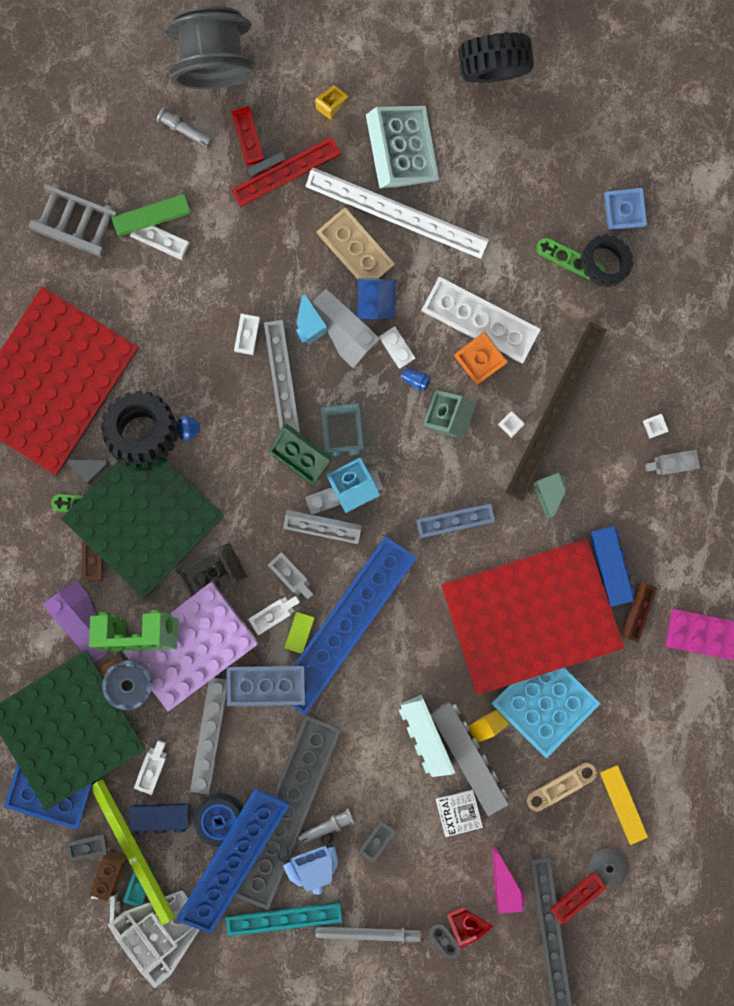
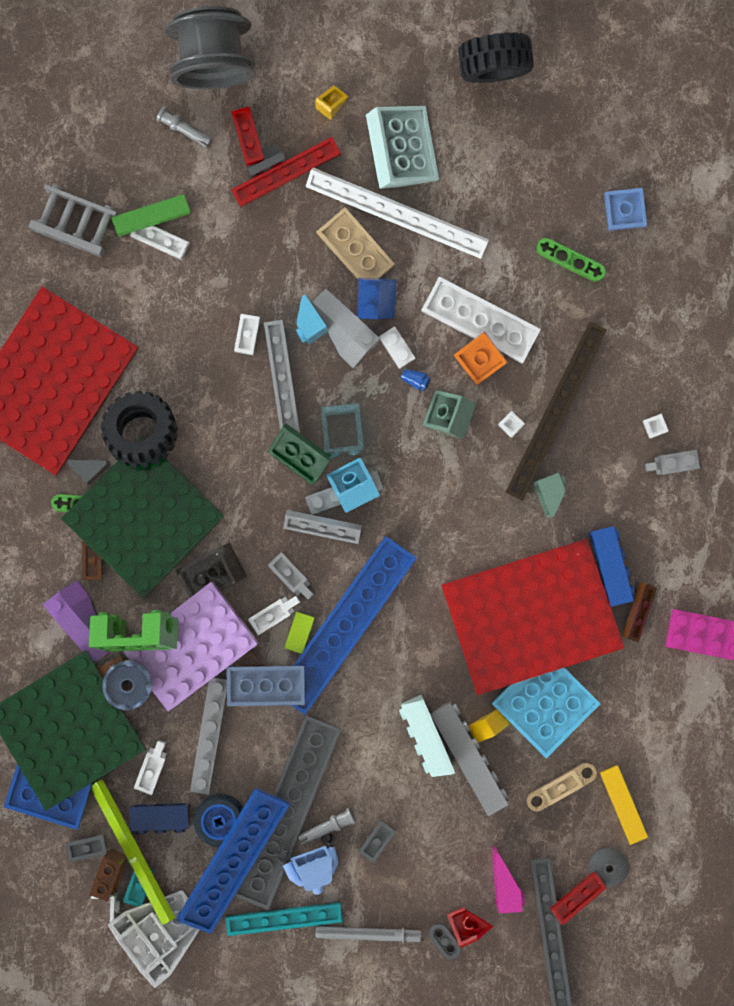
blue cone [177,416,200,442] -> none
sand blue plate [416,503,495,539] -> none
white tile [436,789,483,837] -> none
black tyre [581,234,634,287] -> none

